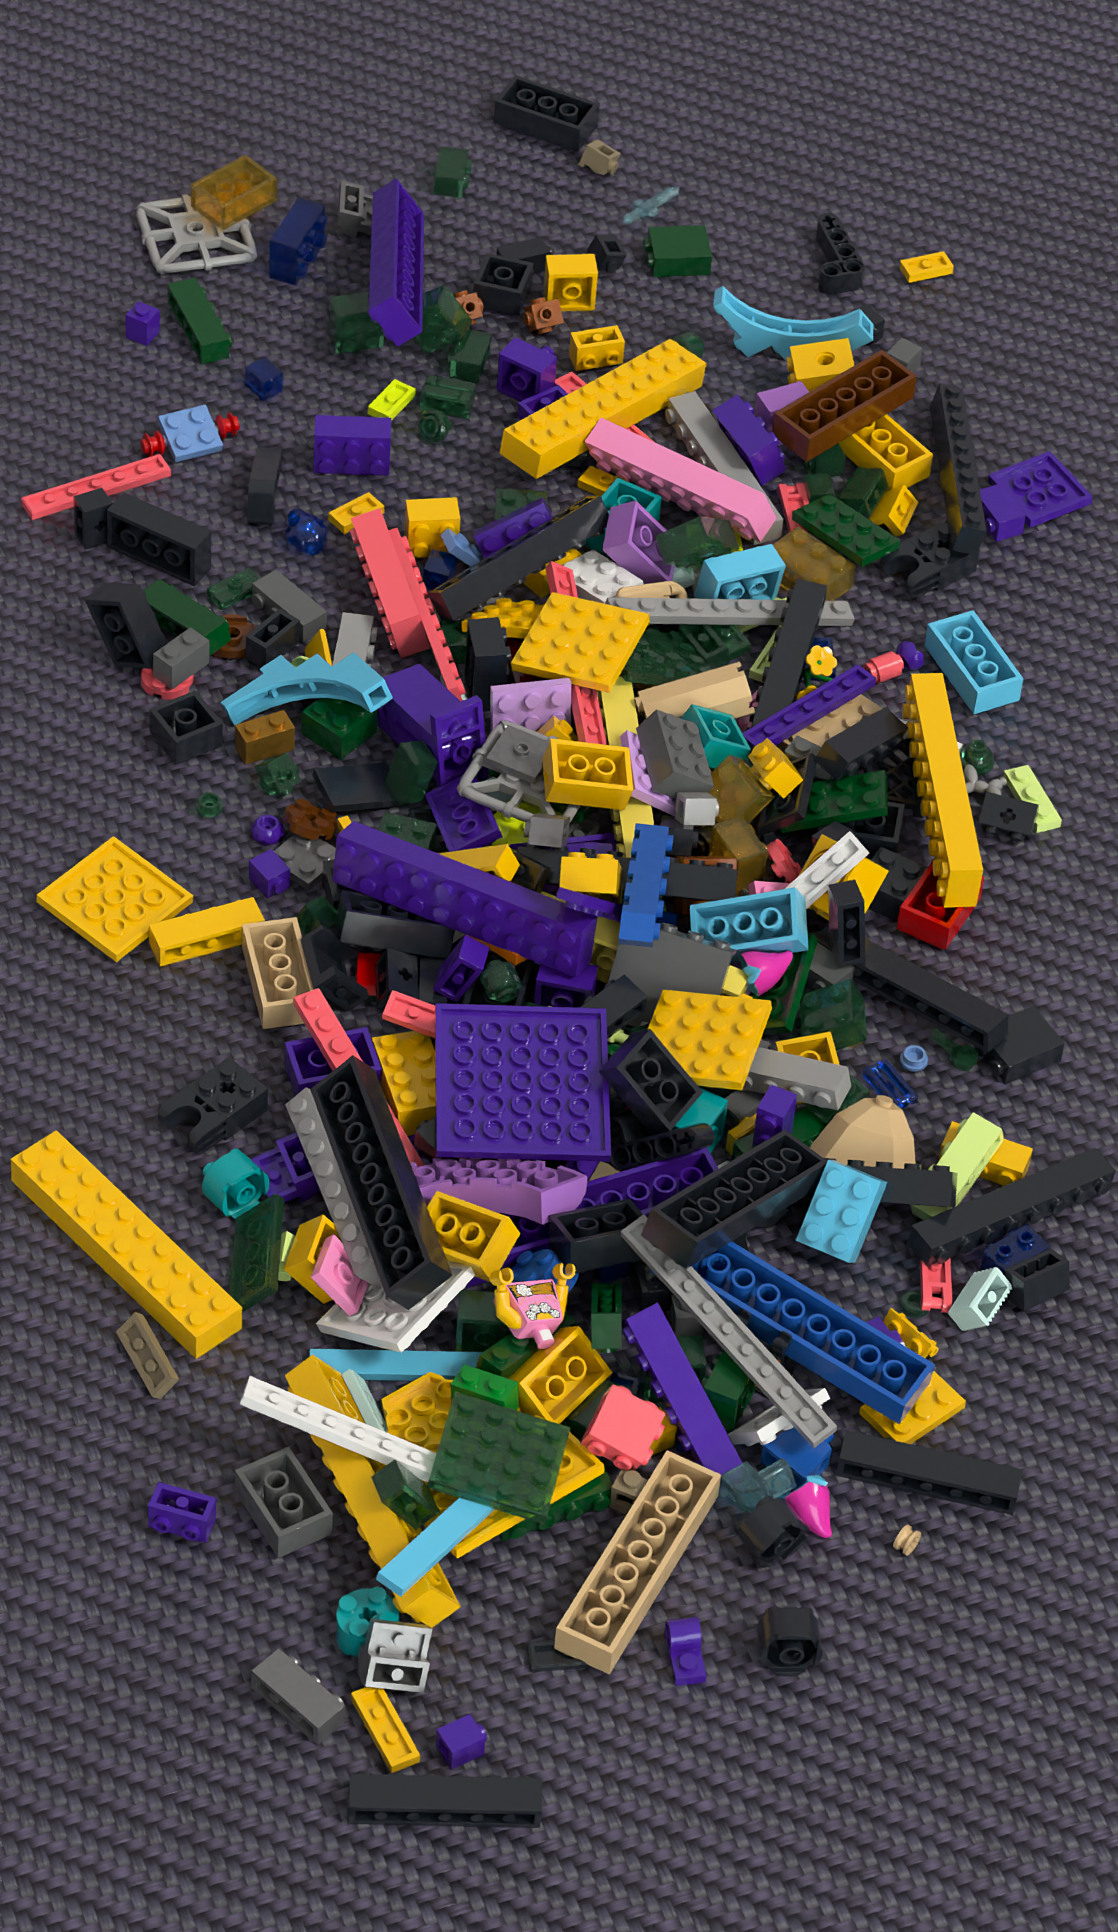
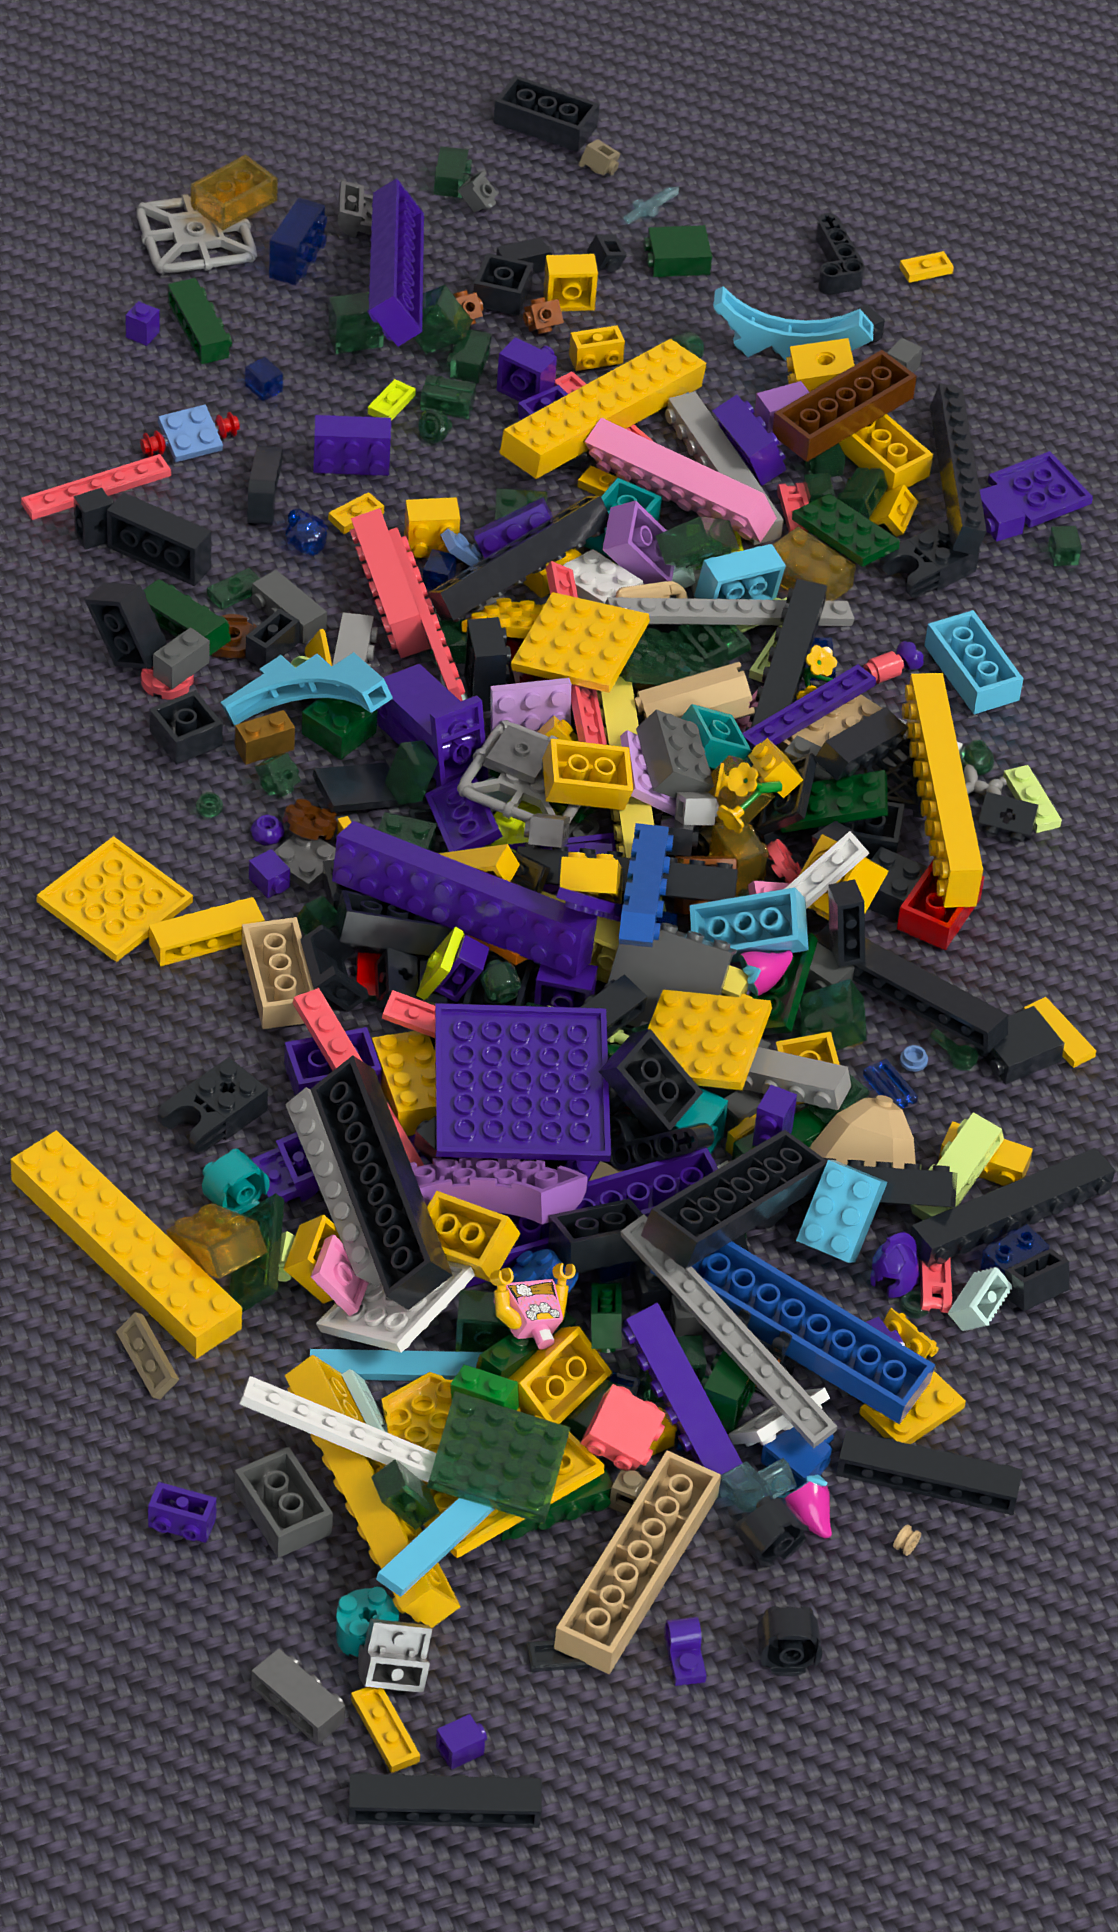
none -> clear yellow brick [166,1204,267,1279]
none -> neon yellow plate [416,927,464,1000]
none -> dark grey brick [457,170,498,213]
none -> yellow plant [715,762,782,834]
none -> dark purple helmet [870,1232,919,1298]
none -> yellow tile [1024,997,1096,1068]
none -> clear green brick [1048,526,1082,566]

